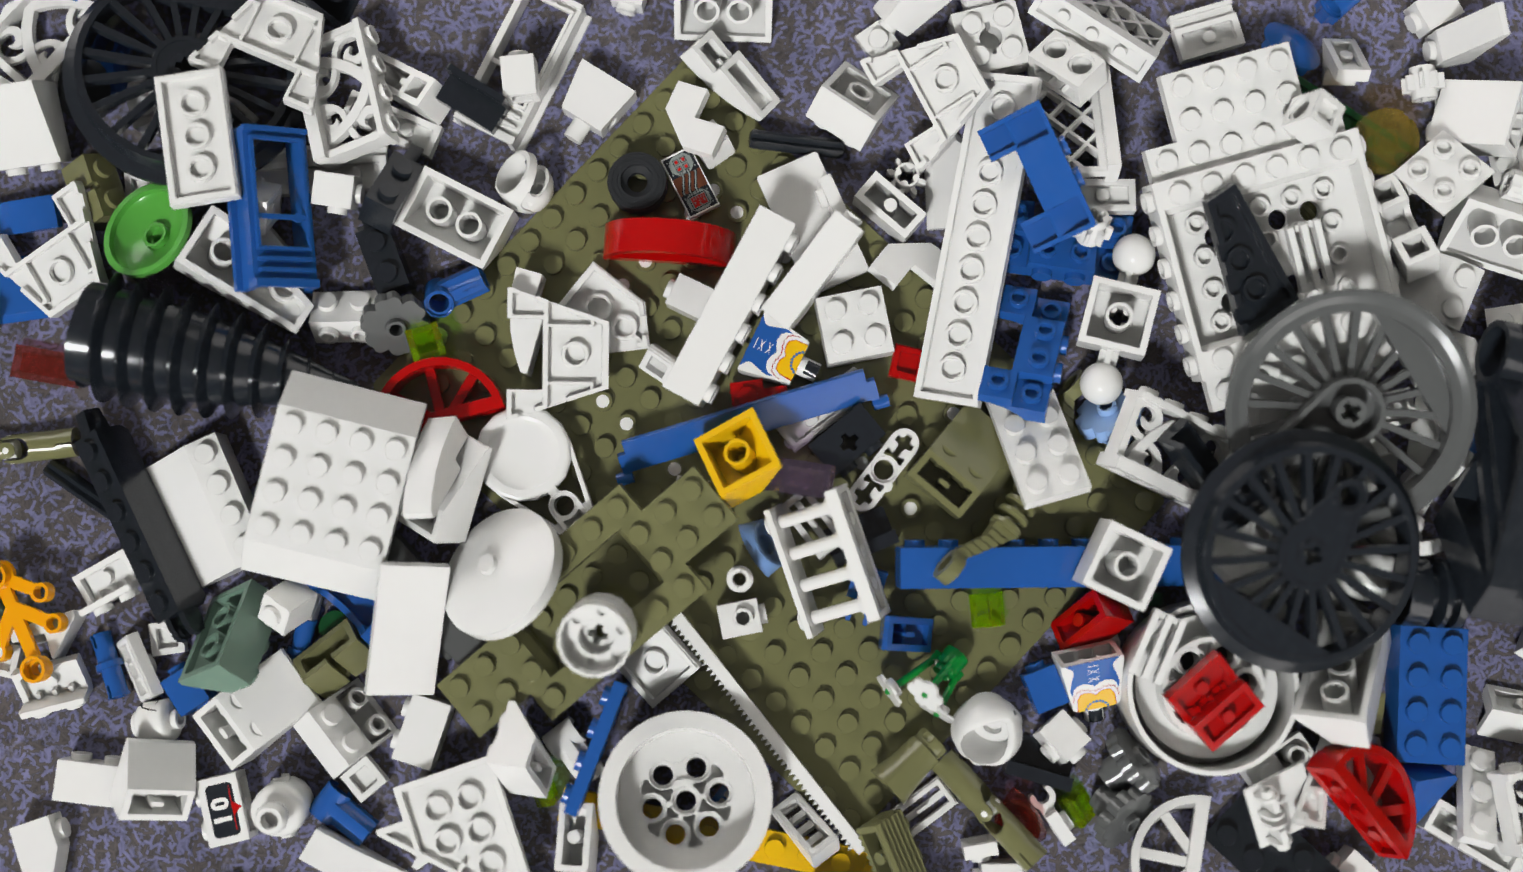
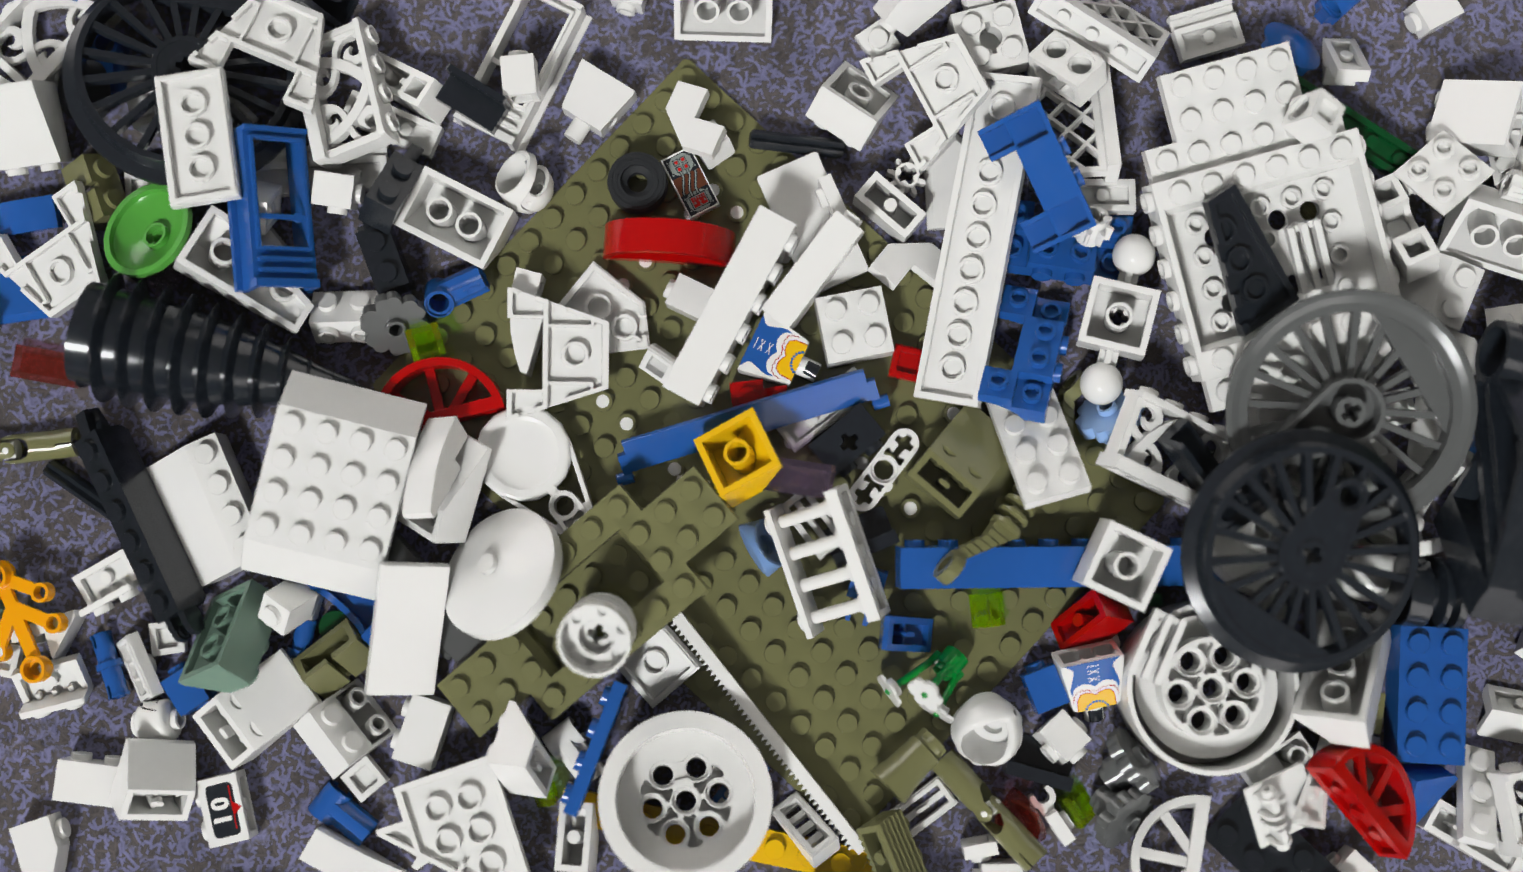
white piece [251,773,314,839] -> none
white slope [680,29,781,121] -> none
white brick [716,597,768,640] -> none
white pin [726,565,753,593] -> none
red slope [1162,649,1265,752] -> none
clear yellow tile [1355,107,1420,175] -> none
white gear [1401,64,1446,103] -> none
white slope [1422,1,1510,69] -> none

